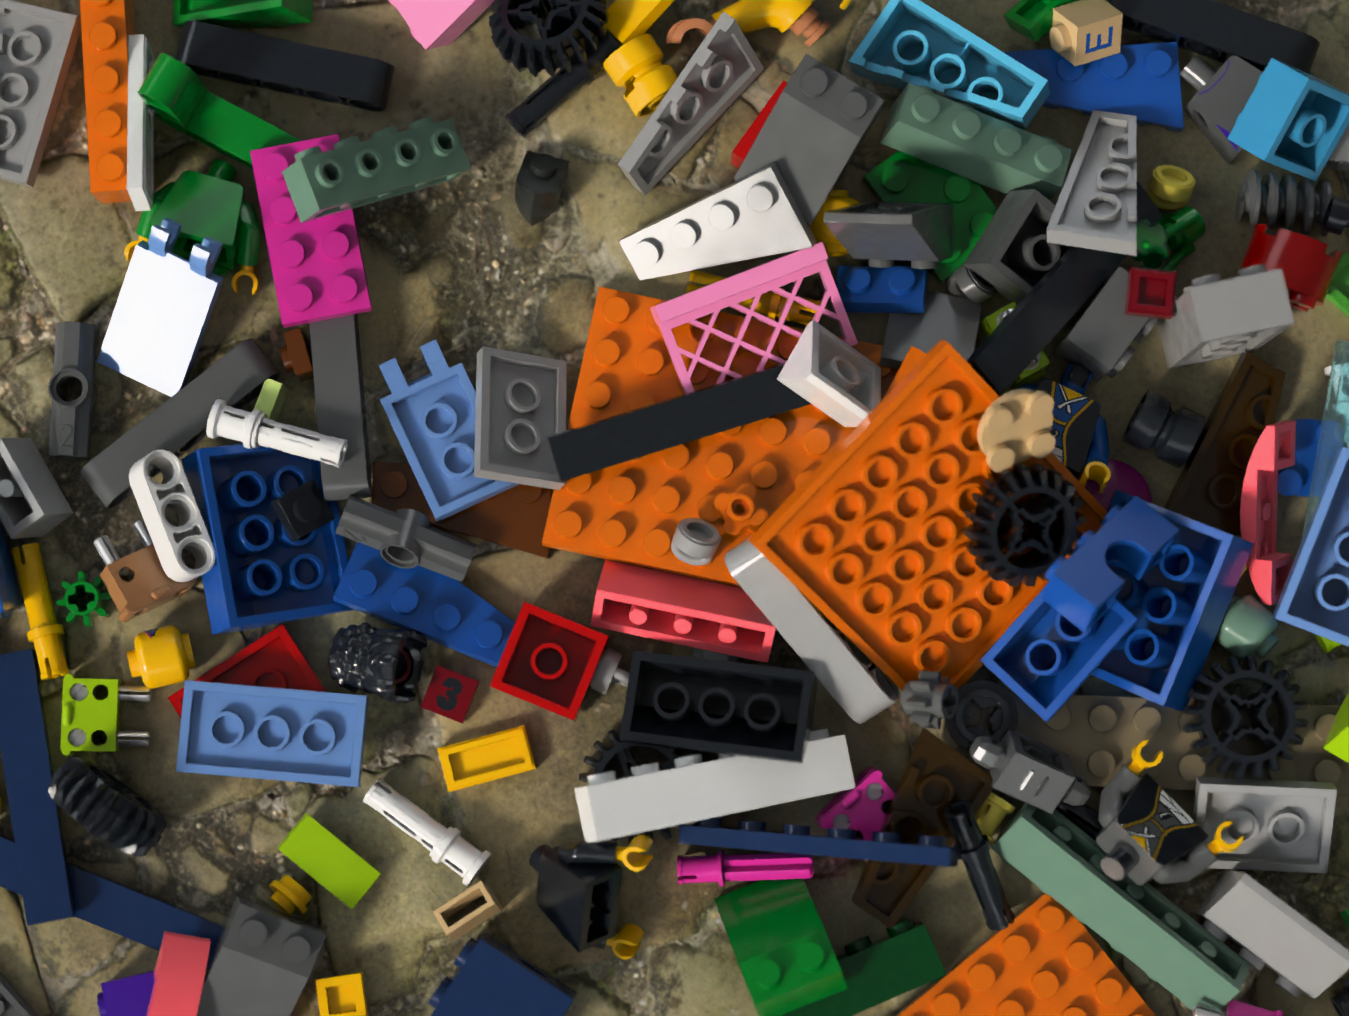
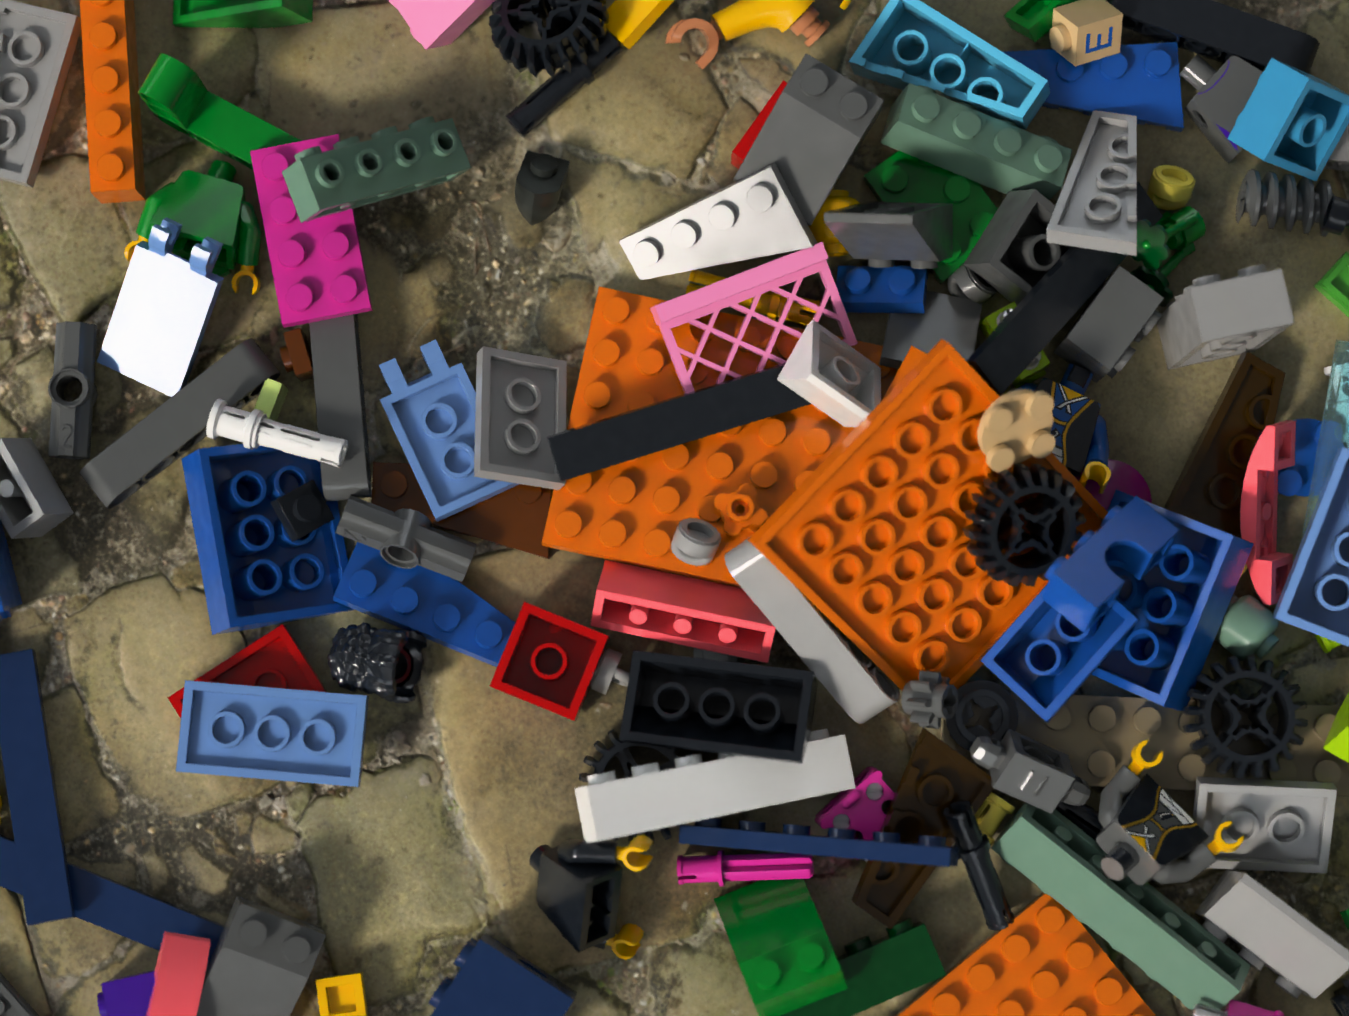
yellow pin [11,543,70,680] -> none
black gear [47,757,167,856] -> none
green gear [56,571,112,628] -> none
lime piece [60,674,152,756] -> none
medium nougat piece [93,518,197,622] -> none
yellow head [126,625,196,689] -> none
white tile [127,34,155,211] -> none
white beam [129,449,216,582] -> none
black beam [176,21,395,112] -> none
yellow plate [269,874,312,916] -> none
lime slope [277,813,381,909] -> none
white pin [363,778,492,887] -> none
dark red tile [421,665,480,724] -> none
tan piece [433,880,503,941] -> none
yellow tile [437,725,537,792] -> none
yellow wheel [603,33,678,118] -> none
light grey wing [618,11,764,195] -> none
black wheel [1122,389,1206,469] -> none
dark red tile [1125,267,1177,319] -> none
red brick [1237,224,1342,312] -> none

